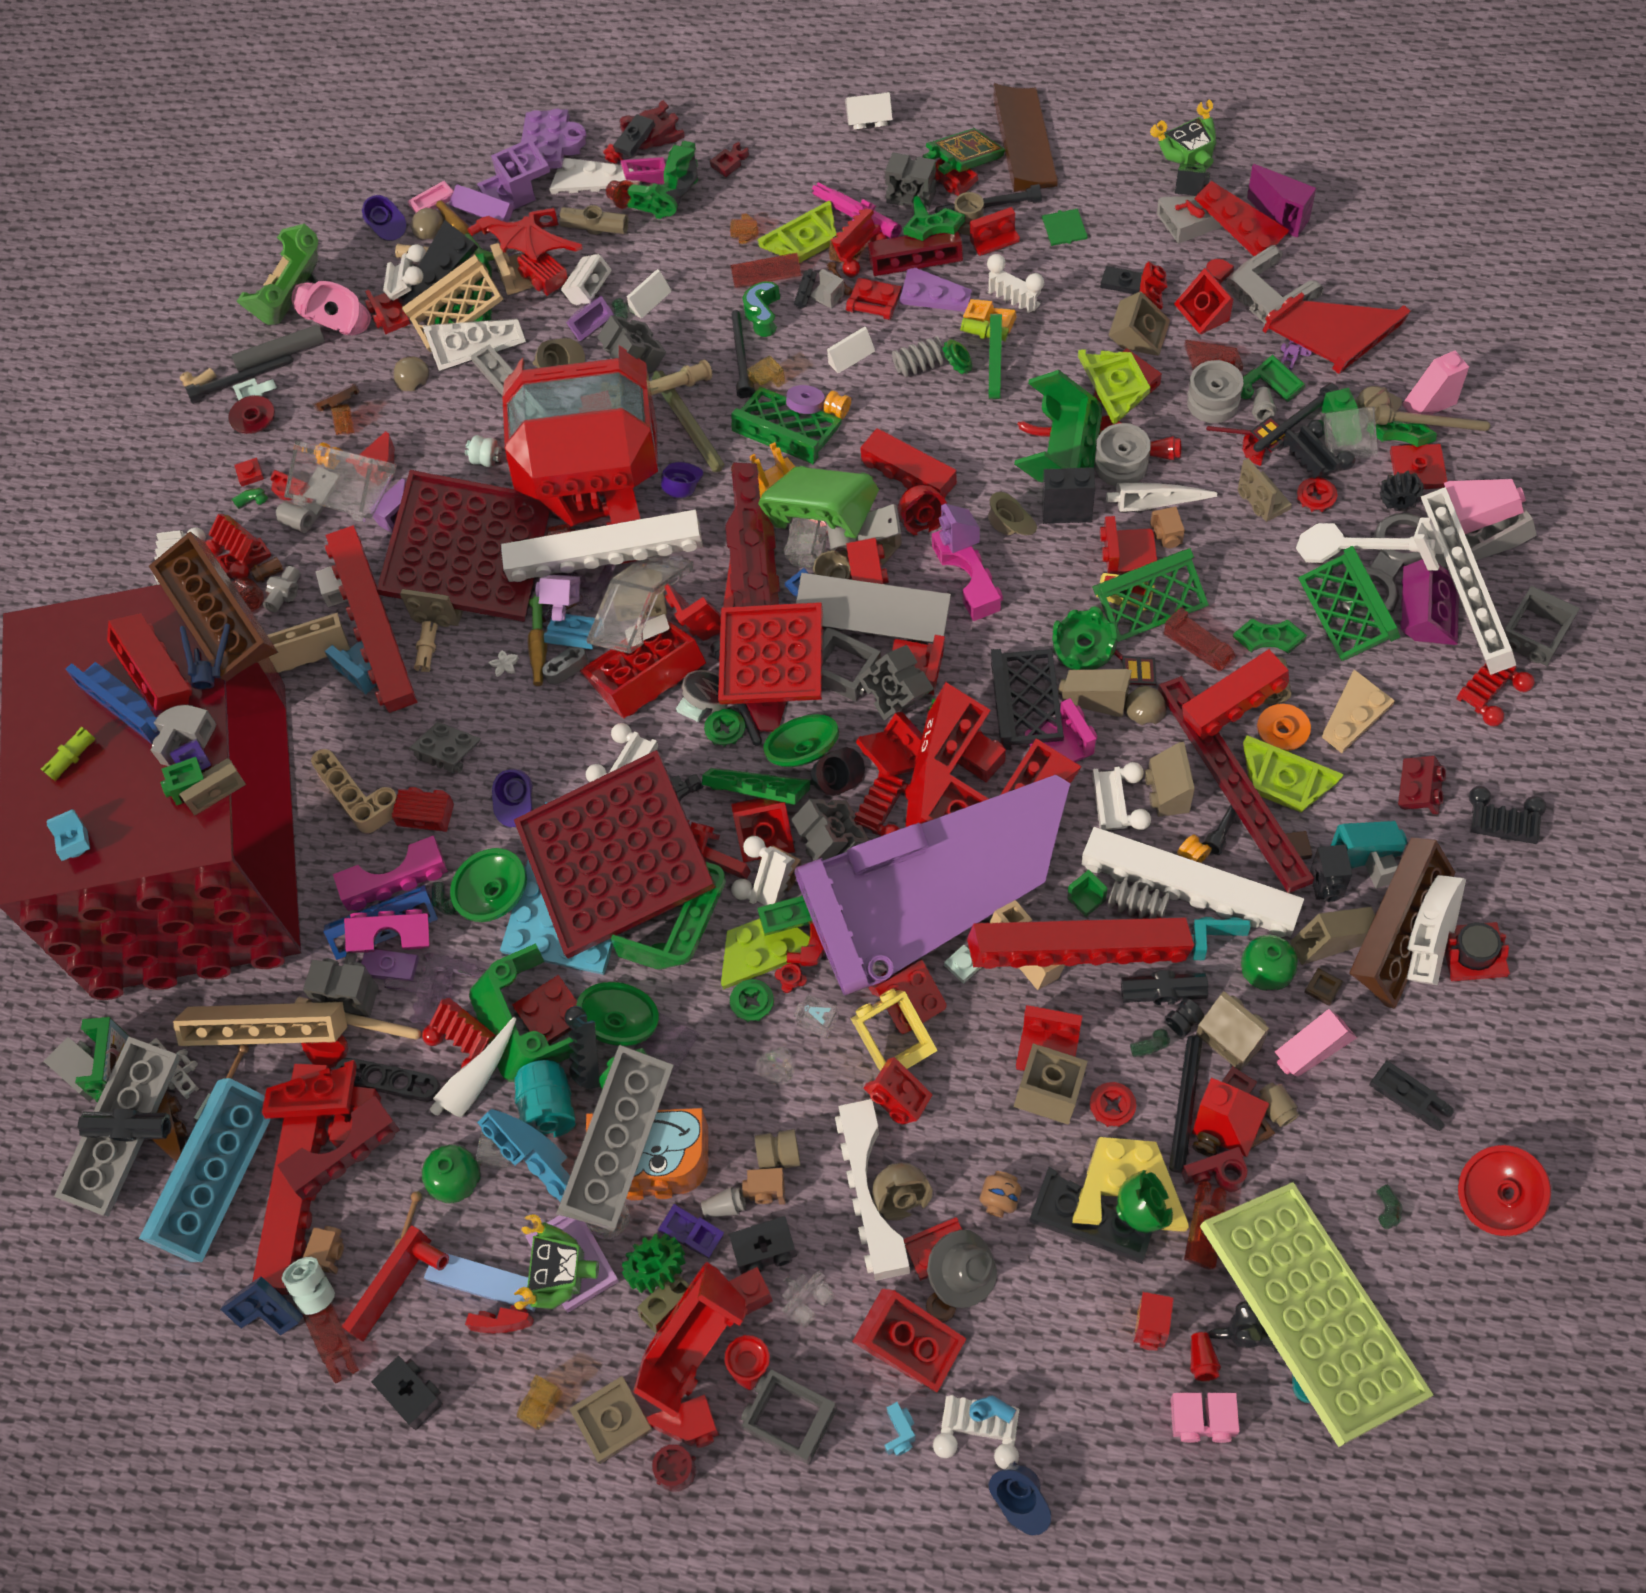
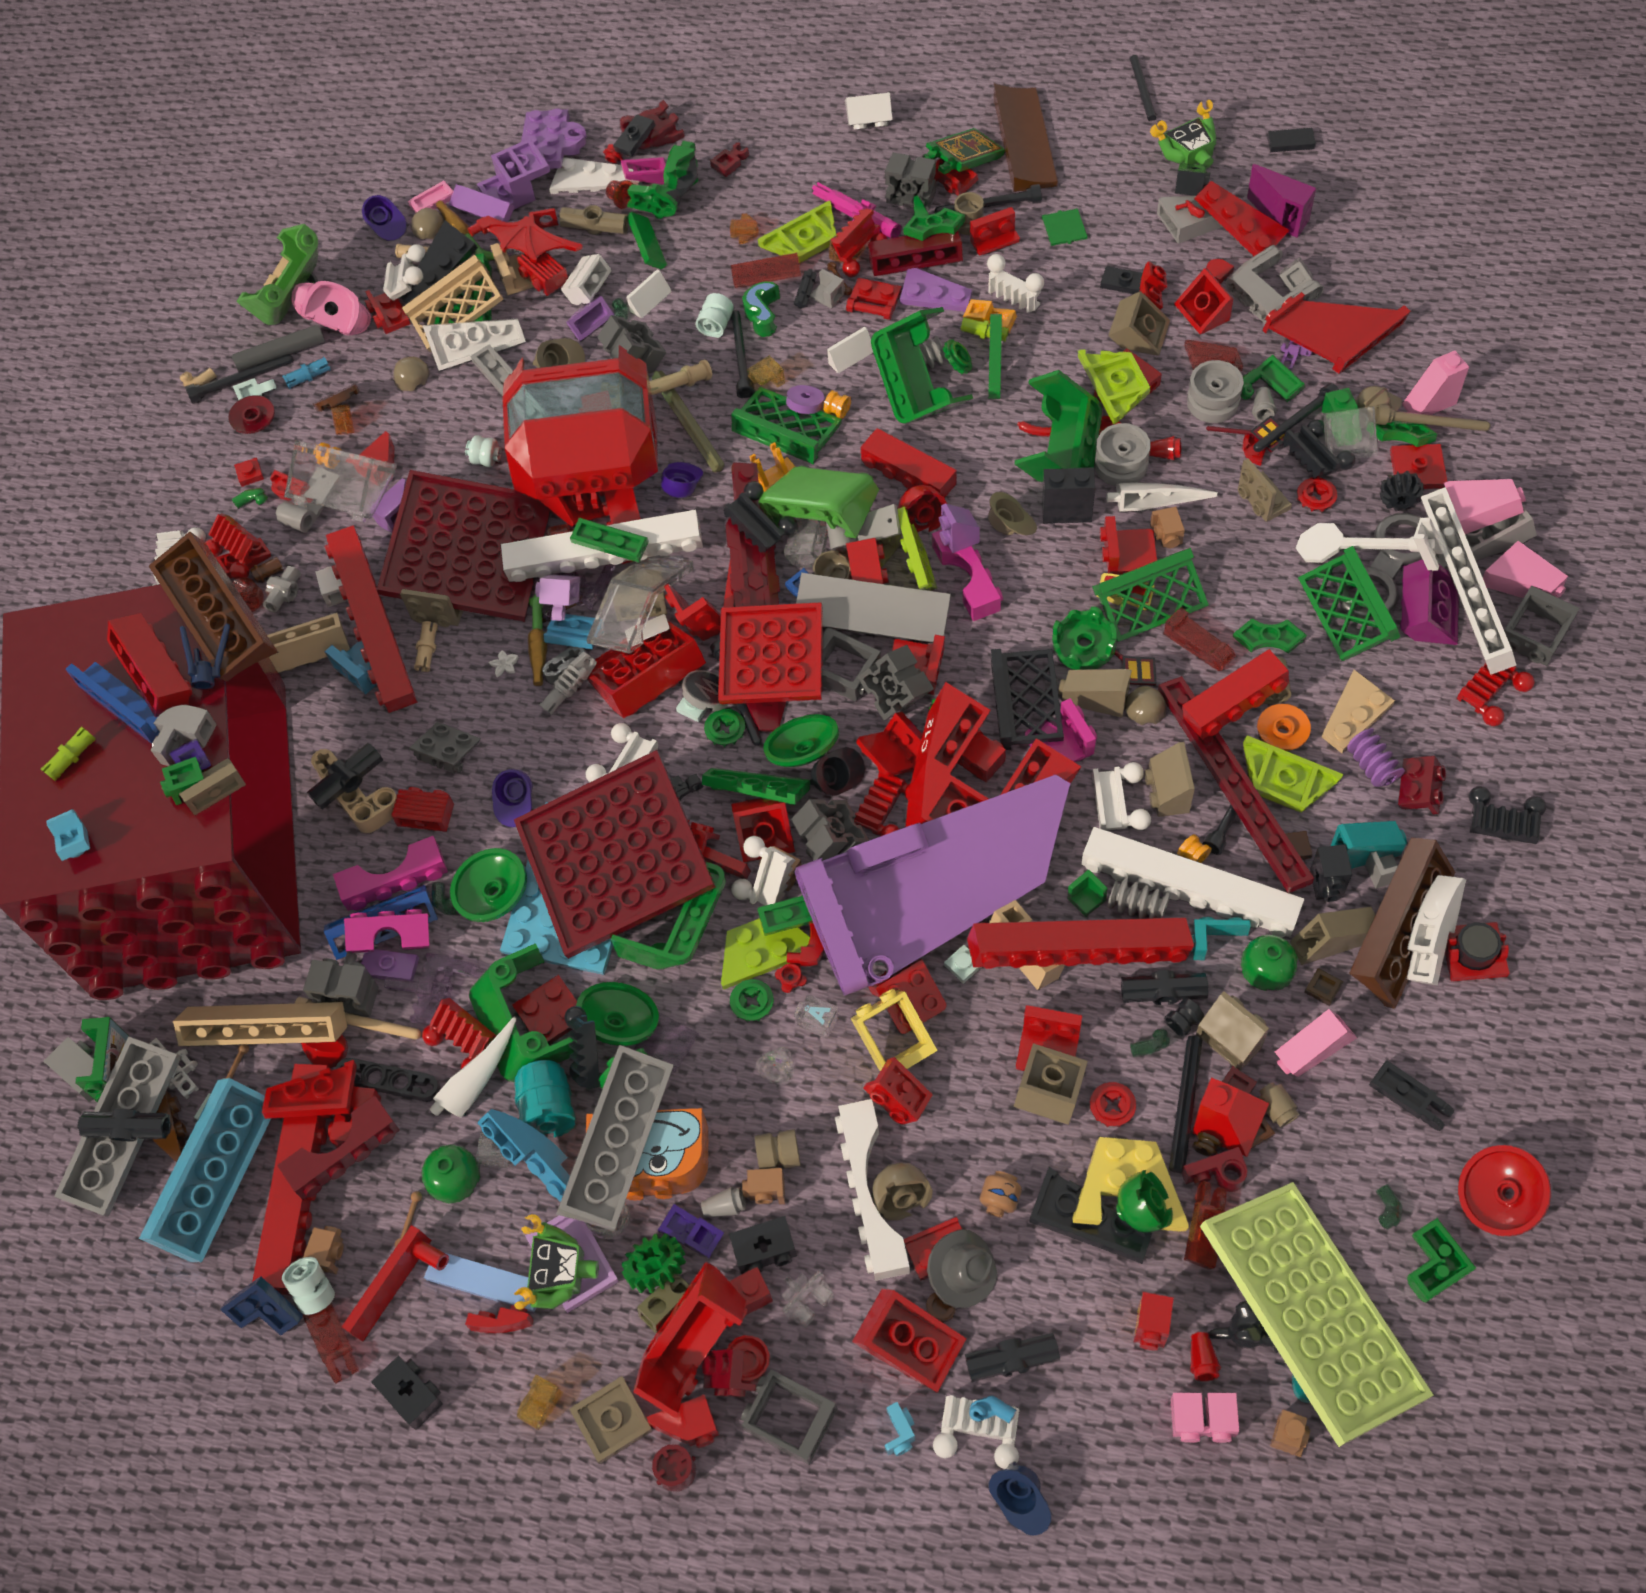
none -> dark azure pin [283,357,331,389]
none -> black piece [307,743,383,810]
none -> light grey hinge [539,652,597,715]
none -> green tile [570,518,649,563]
none -> green tile [627,212,667,269]
none -> light aqua wheel [695,293,734,338]
none -> dark red bracket [702,1350,757,1397]
none -> black gear [723,481,798,553]
none -> green windscreen [871,307,973,424]
none -> lime wing [897,506,938,591]
none -> black piece [965,1333,1060,1382]
none -> black bar [1130,55,1156,121]
none -> black tile [1267,128,1316,153]
none -> medium nougat brick [1270,1410,1310,1457]
none -> light grey panel [1279,257,1313,292]
none -> medium lavender piece [1347,728,1405,787]
none -> green brick [1407,1218,1476,1303]
none -> bright pink slope [1483,541,1568,598]

